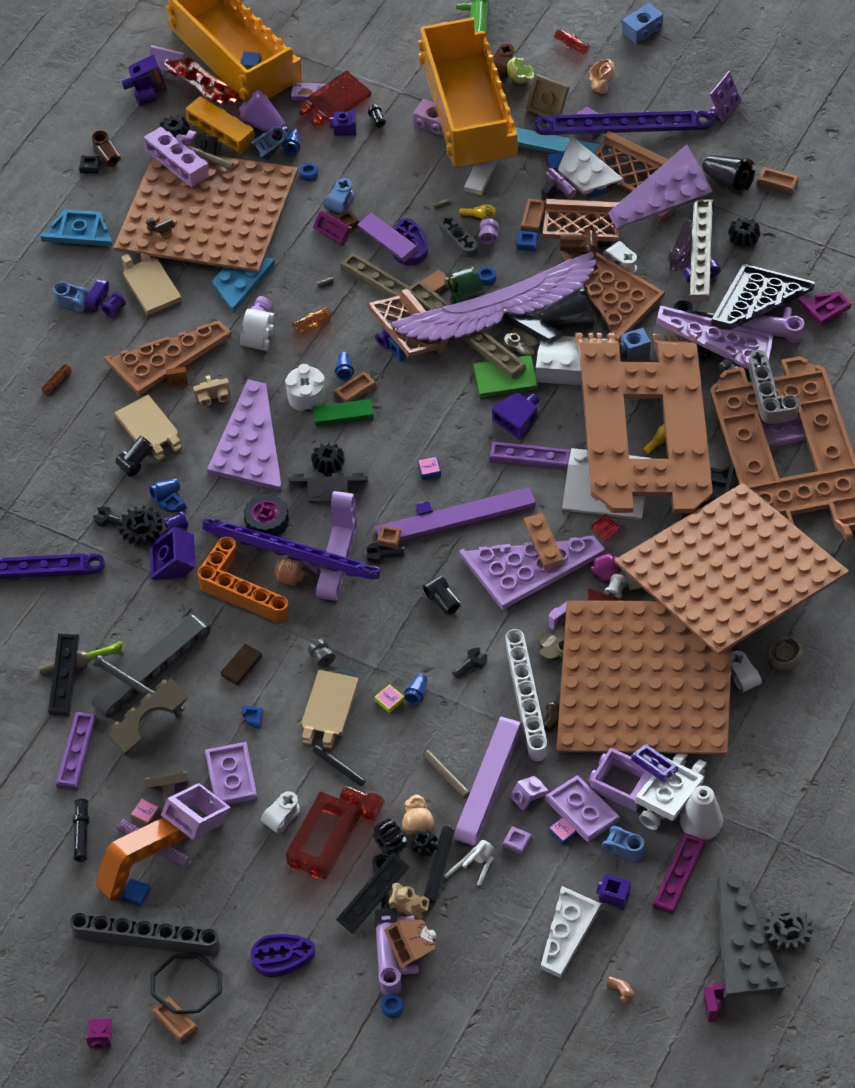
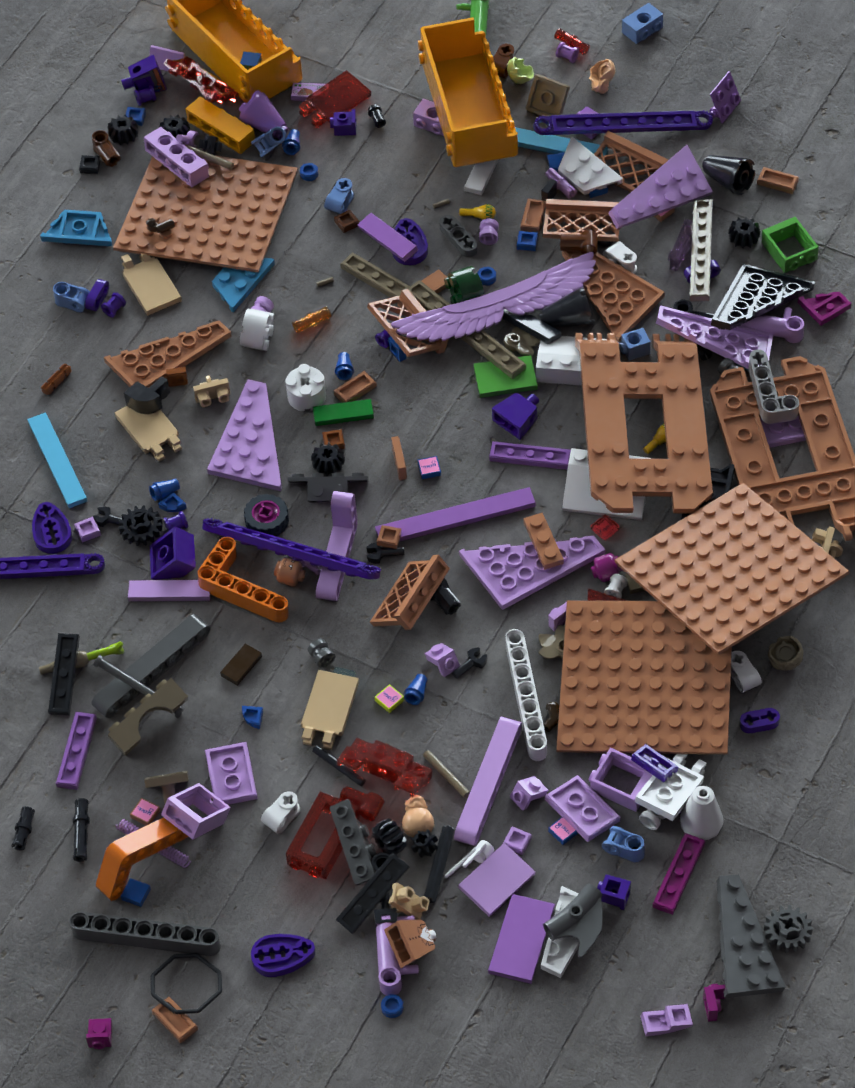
black piece [115,435,153,477] -> none
magenta plate [313,211,352,245] -> none
dark purple piece [416,501,433,515] -> none
nougat arm [606,976,634,1004] -> none
none -> black pin [11,806,35,851]
none -> medium azure tile [27,412,88,508]
none -> dark purple piece [32,502,72,554]
none -> lavender tile [74,517,101,543]
none -> black gear [107,114,138,146]
none -> black brick [124,376,170,414]
none -> blue tile [126,107,146,126]
none -> lavender tile [128,580,210,601]
none -> dark orange tile [322,429,345,449]
none -> dark grey bracket [330,799,376,886]
none -> clear red bracket [337,738,432,797]
none -> nougat fence [370,555,450,630]
none -> nougat tile [391,436,407,480]
none -> lavender bracket [425,643,460,677]
none -> lavender tile [458,843,535,917]
none -> medium lavender tile [488,894,555,984]
none -> dark grey pin [543,884,603,958]
none -> medium lavender bush [556,42,579,63]
none -> lavender slope [640,1004,693,1036]
none -> dark purple beam [740,708,780,733]
none -> bright green window [761,217,819,273]
none -> tan hips [811,526,843,559]

